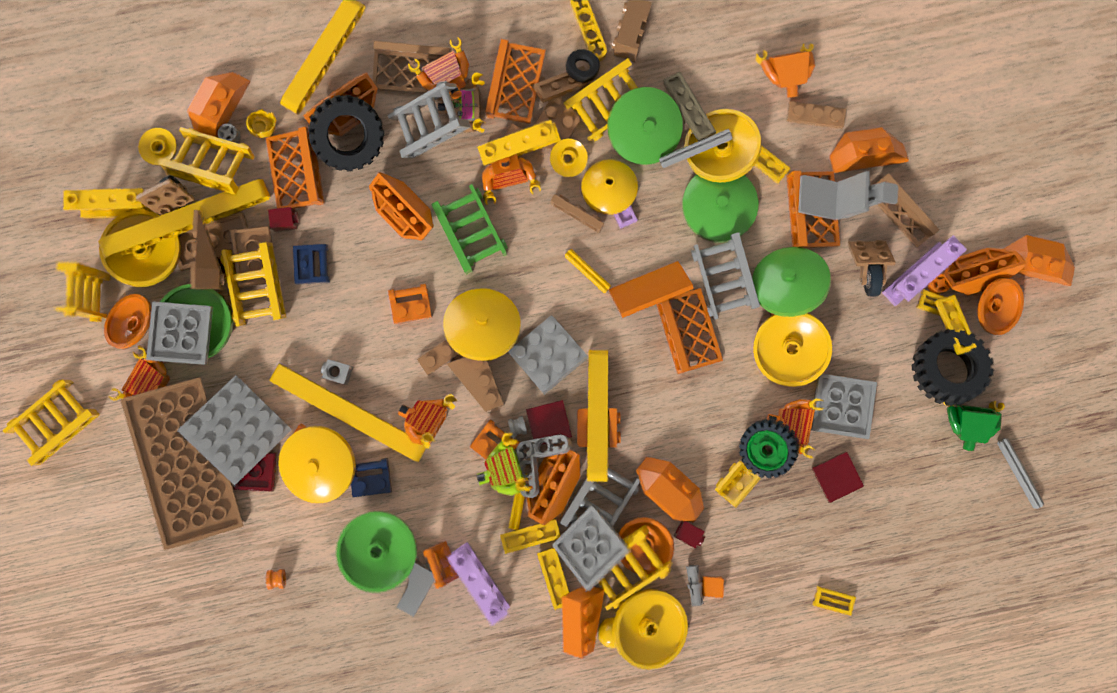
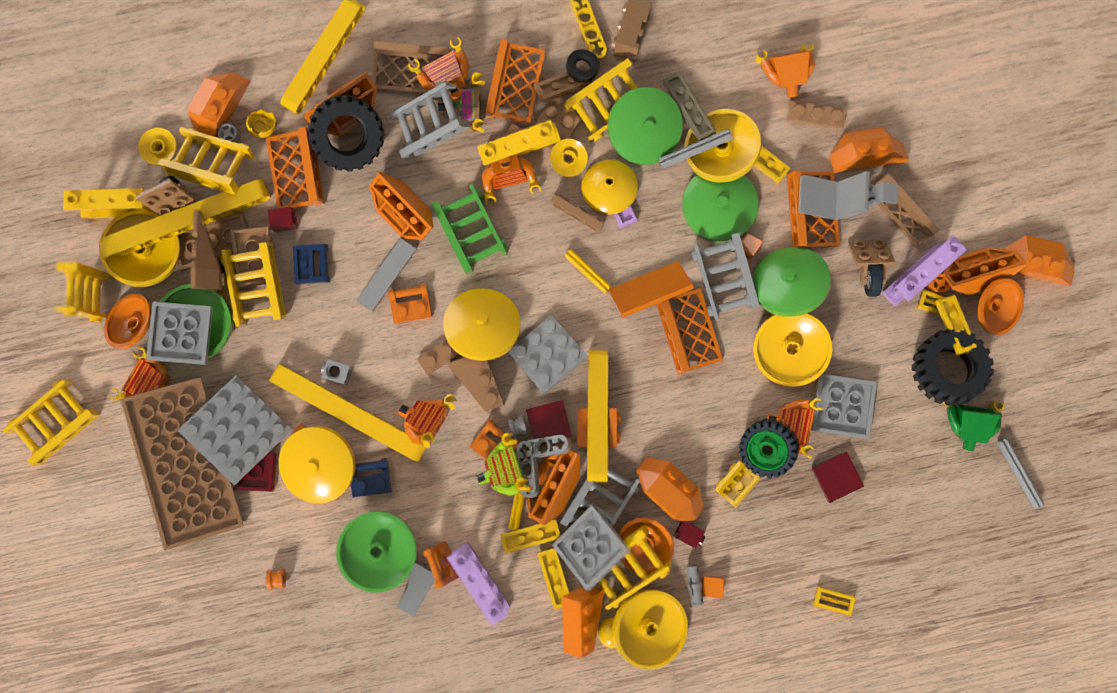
none -> light grey tile [357,238,417,311]
none -> orange slope [741,233,763,259]

